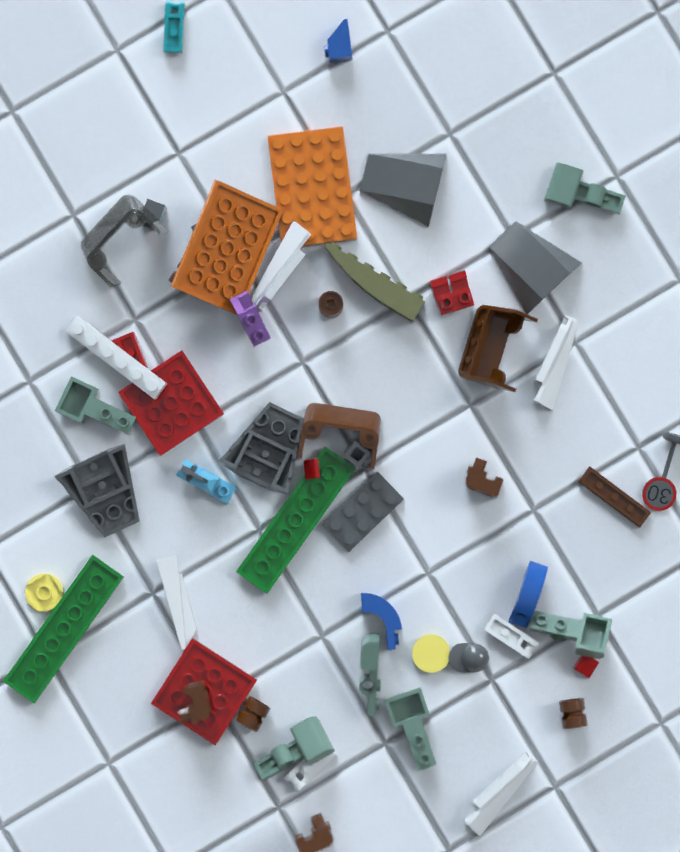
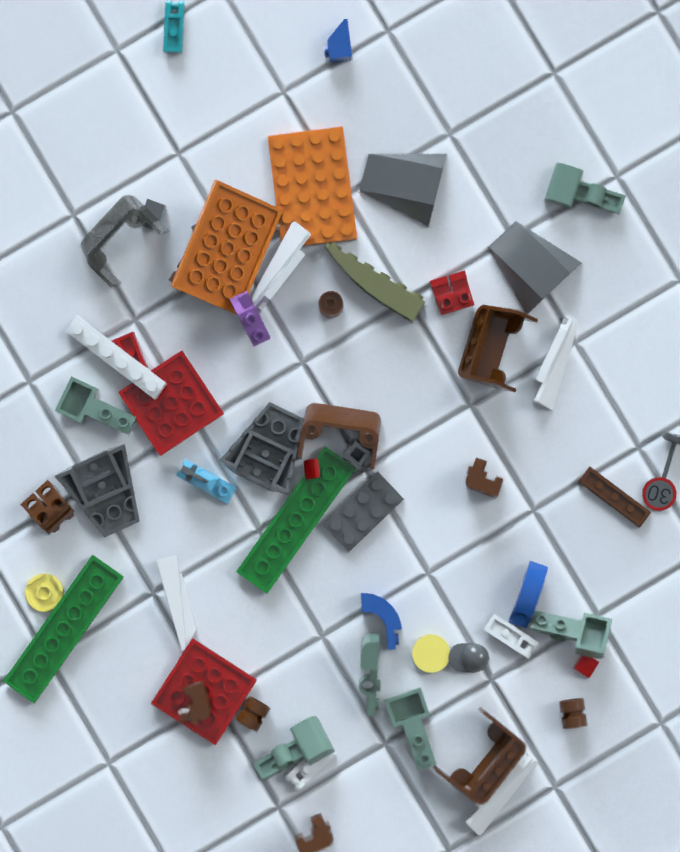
none -> reddish brown hips [20,480,75,534]
none -> reddish brown windscreen [432,707,527,805]

